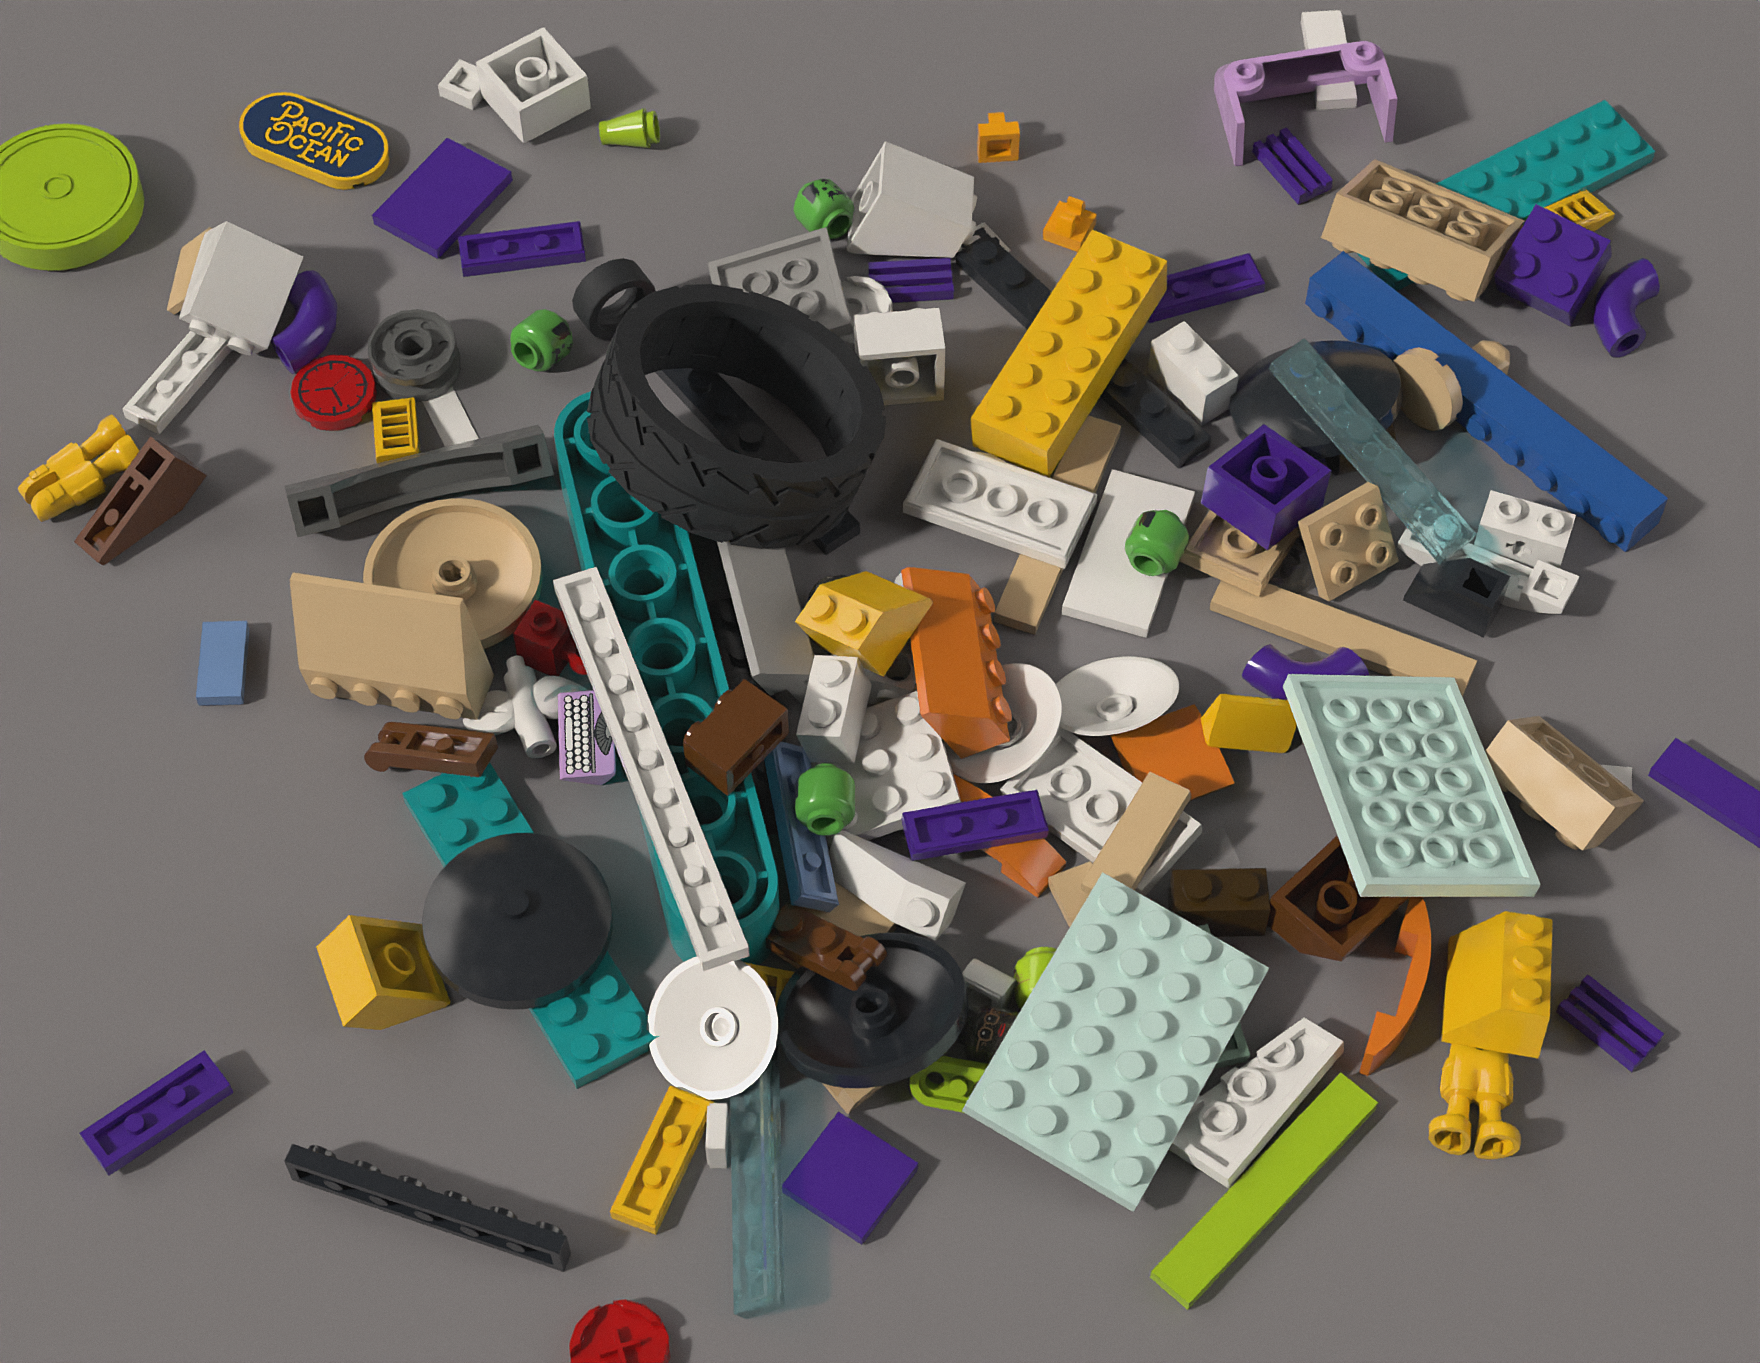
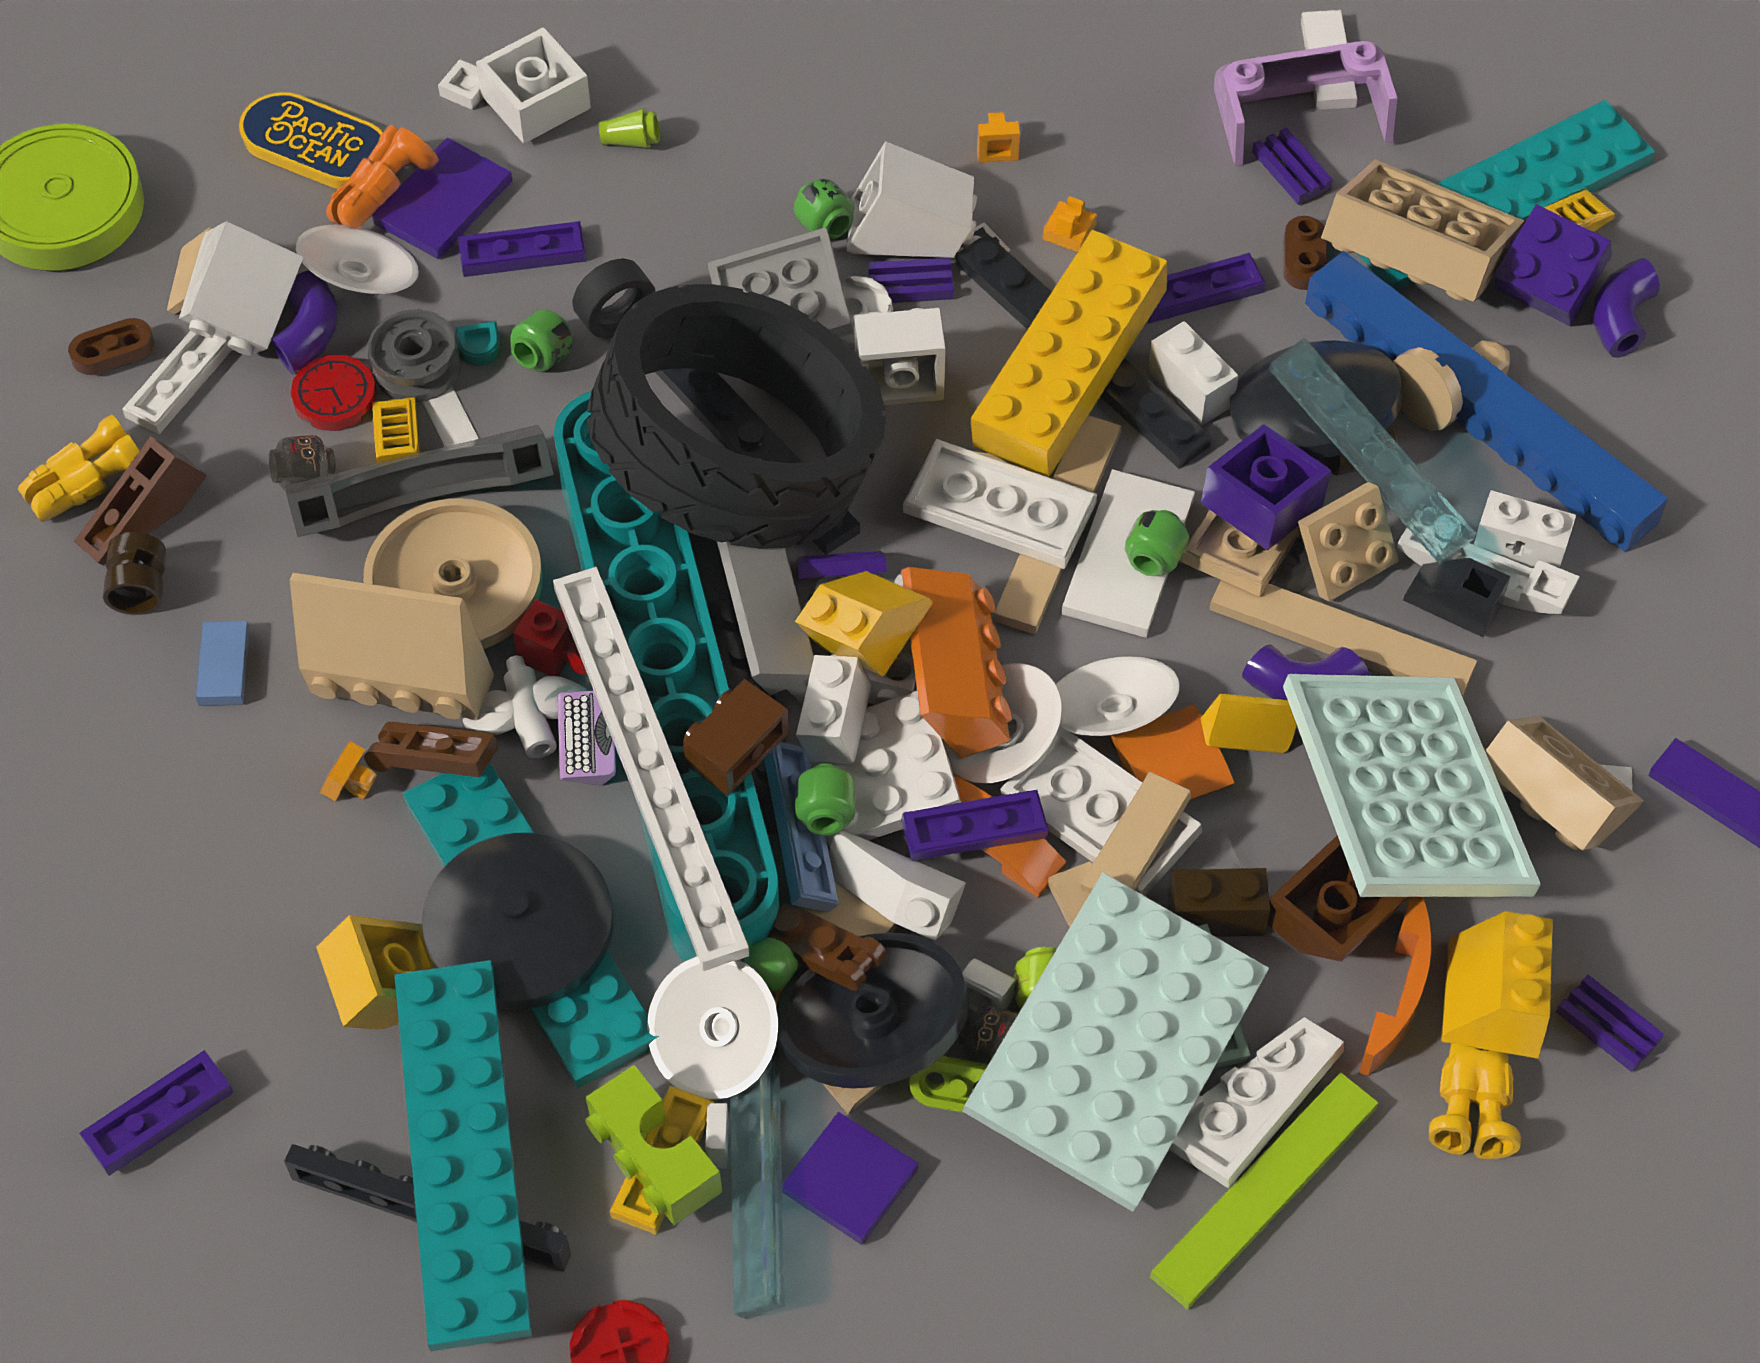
none -> reddish brown plate [68,318,155,375]
none -> dark brown wheel [103,532,166,615]
none -> clear smoke head [269,435,336,492]
none -> white hat [295,224,419,294]
none -> light orange tile [320,741,377,802]
none -> orange piece [326,125,439,229]
none -> teal plate [394,960,532,1352]
none -> teal tile [455,321,501,366]
none -> lime arch [585,1065,723,1226]
none -> bright green piece [743,938,799,992]
none -> dark purple tile [796,550,887,579]
none -> reddish brown plate [1283,216,1326,290]

